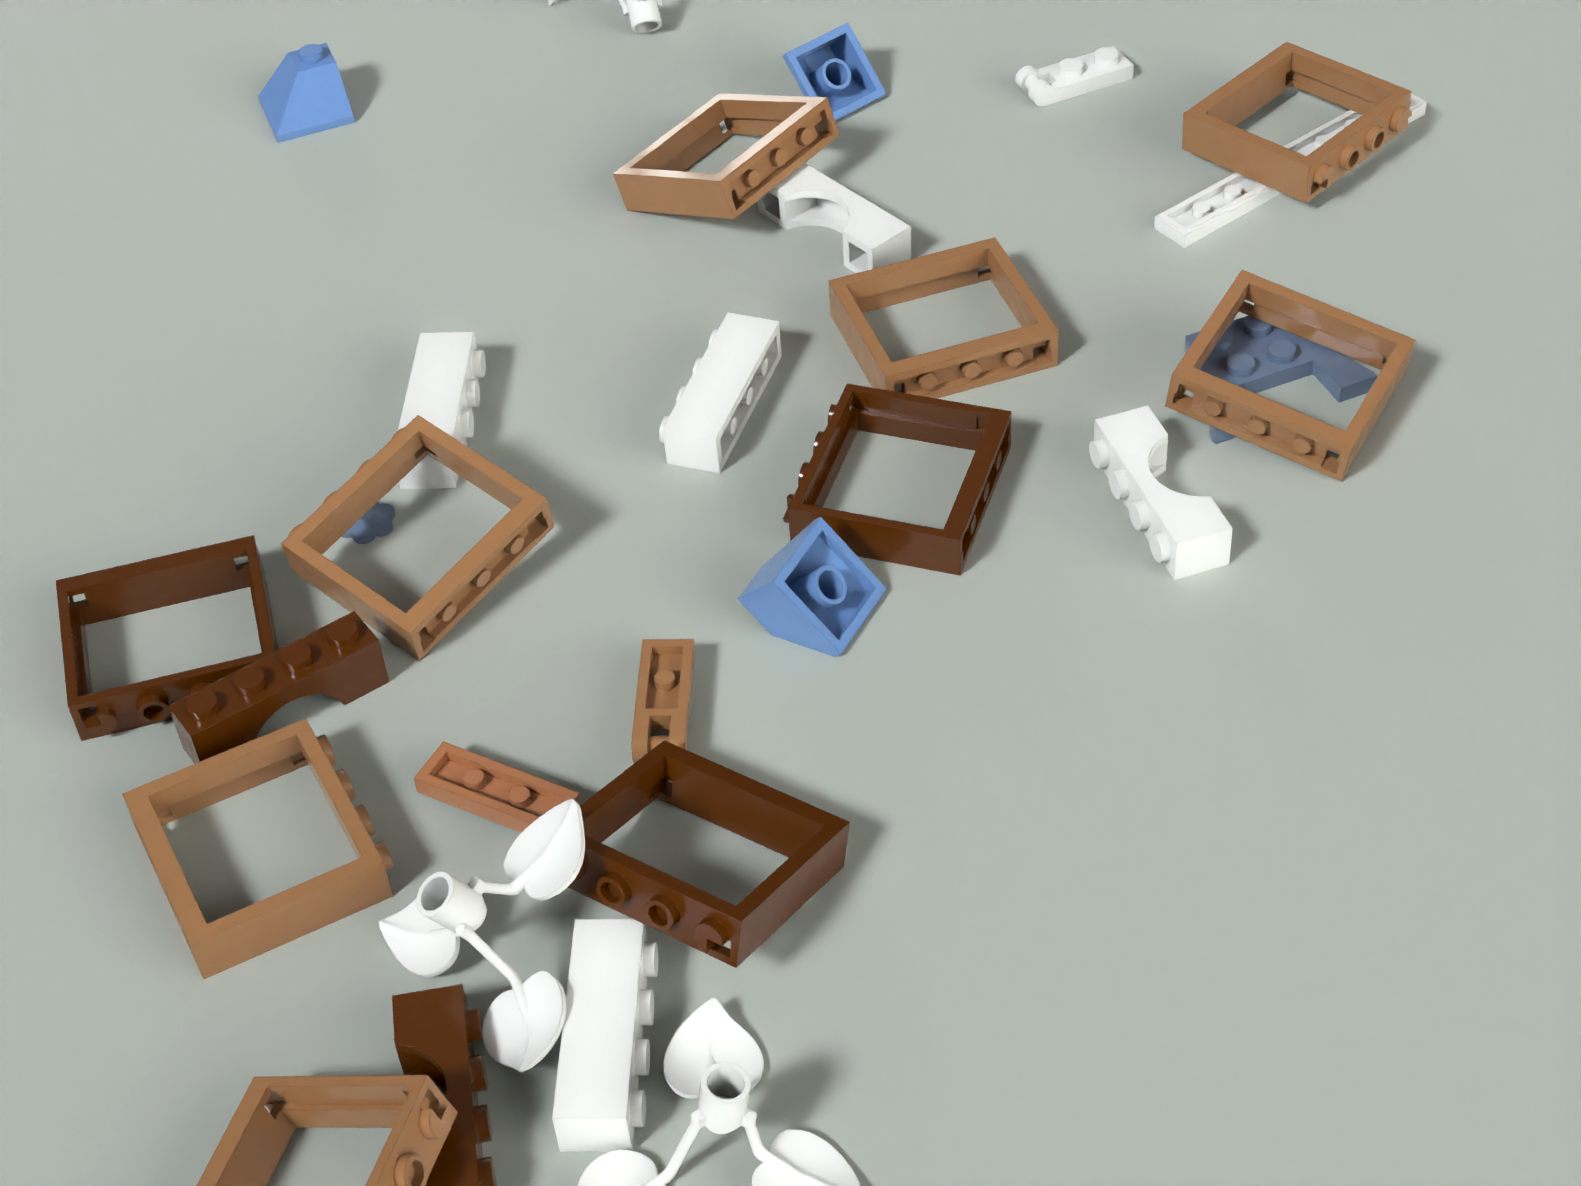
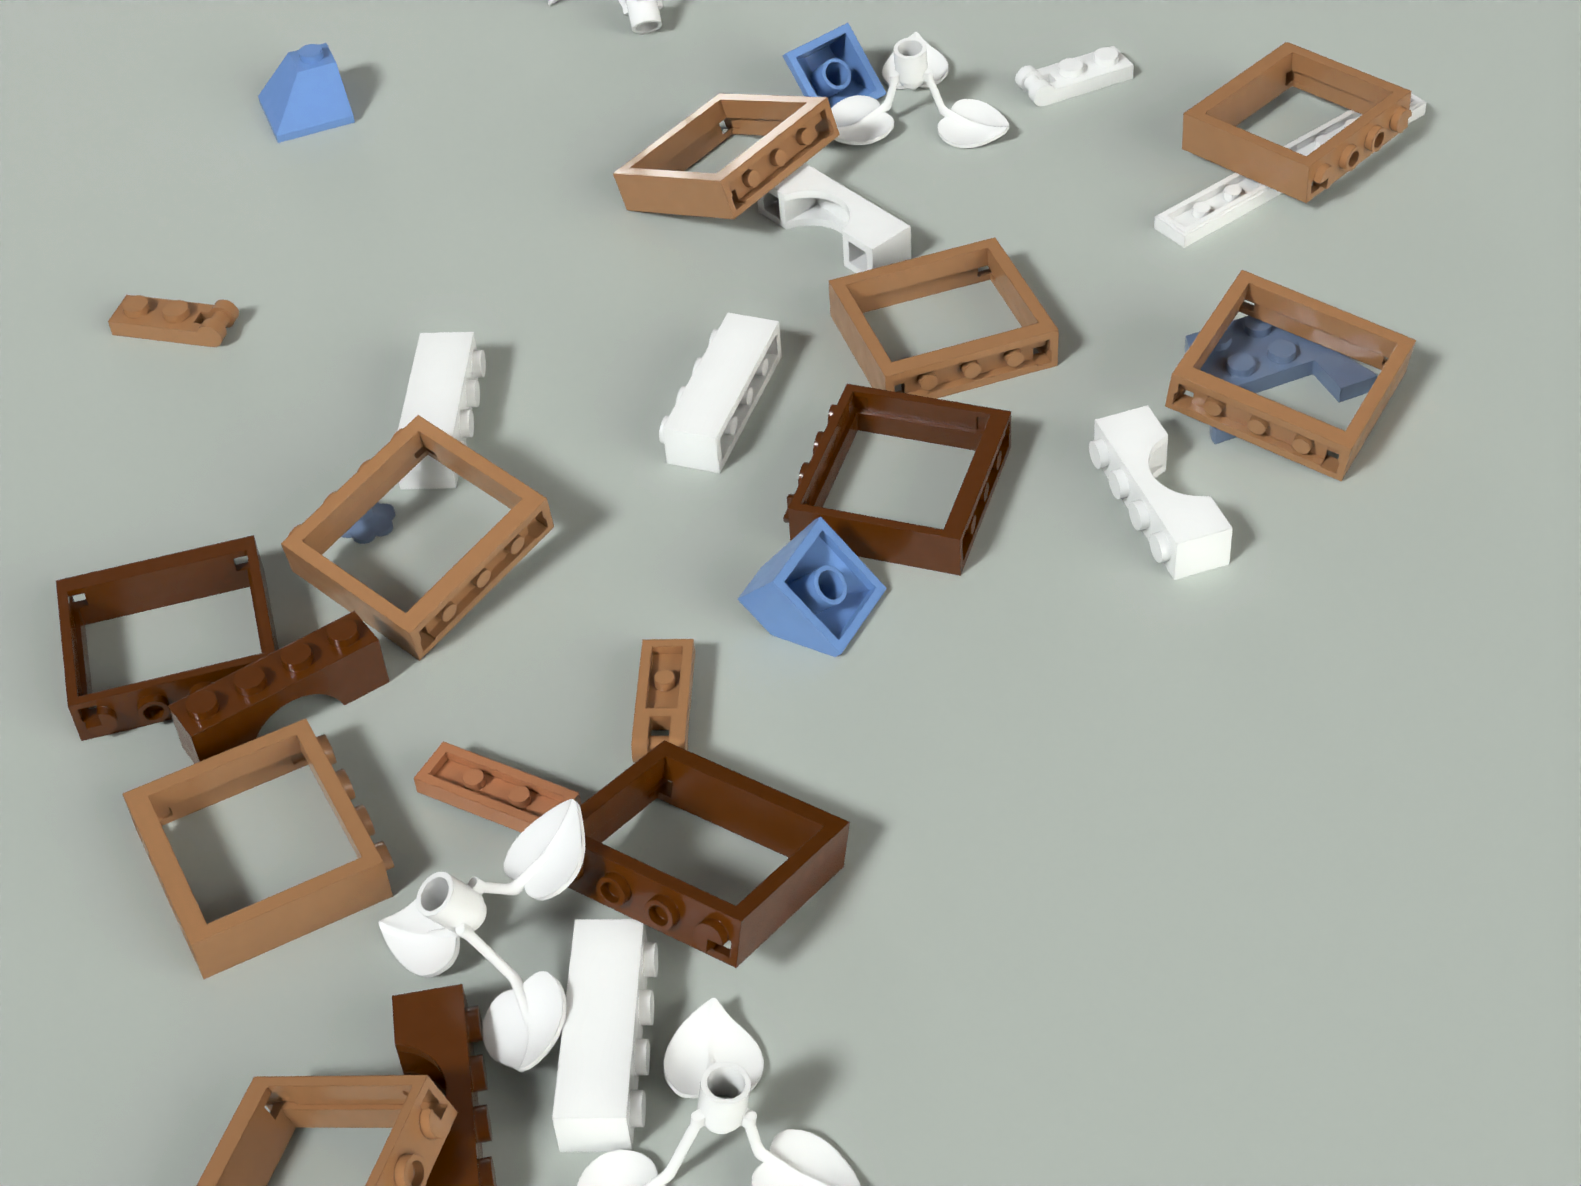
none -> medium nougat plate [108,295,239,347]
none -> white plant [831,32,1009,148]

